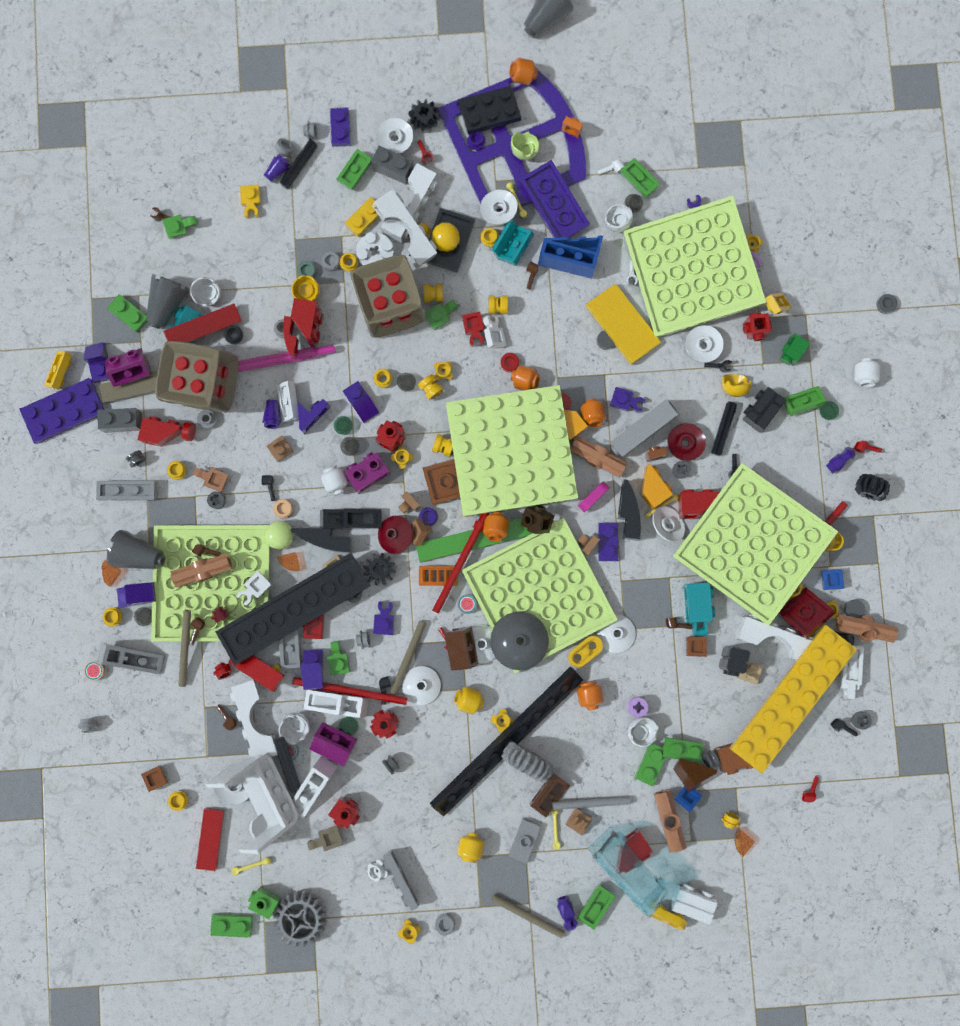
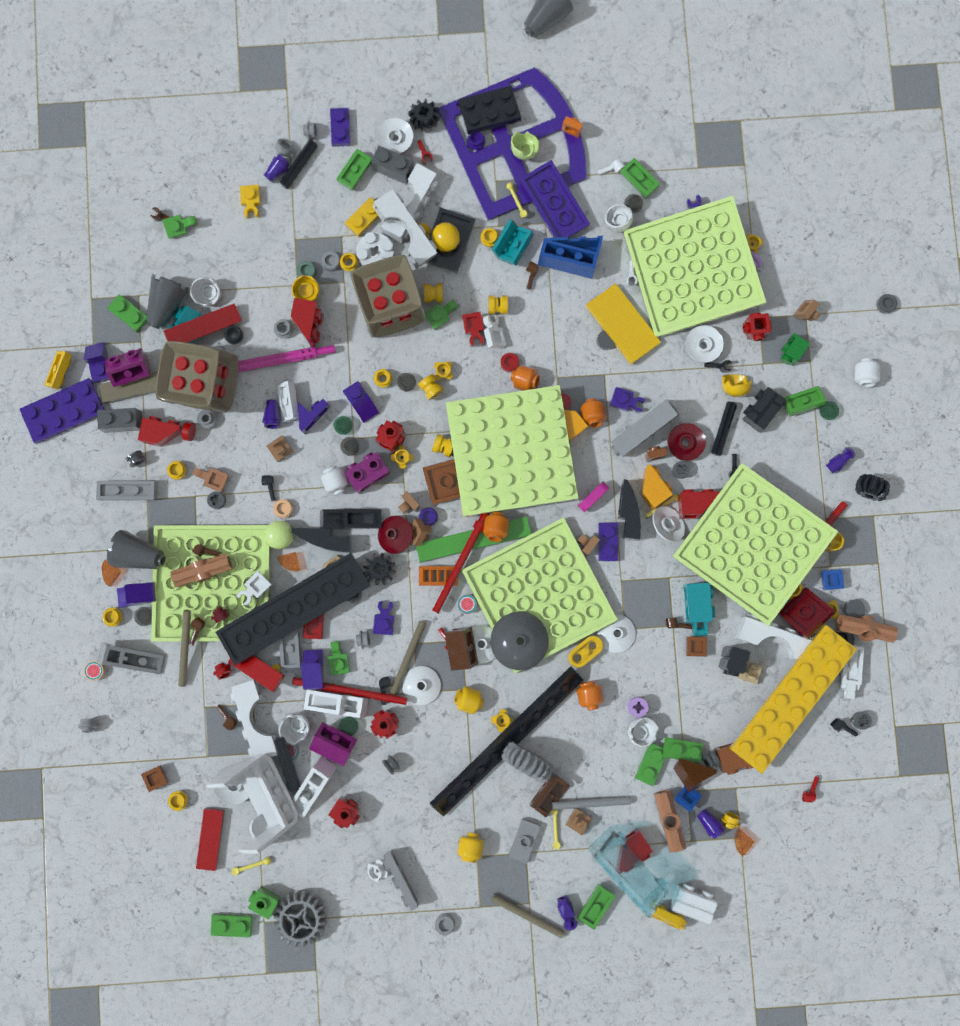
red slope [283,316,299,359] -> none
dark tan plate [307,825,344,852] -> none
yellow plate [398,920,421,944] -> none
white dish [480,190,518,225] -> none
orange head [509,58,538,85] -> none
dark brown brick [521,505,555,534] -> none
nougat piece [570,436,627,478] -> none
yellow plate [765,292,792,315] -> none
red hand [854,441,882,453] -> none
none -> dark purple cone [697,809,725,839]
none -> medium nougat tile [793,299,820,321]

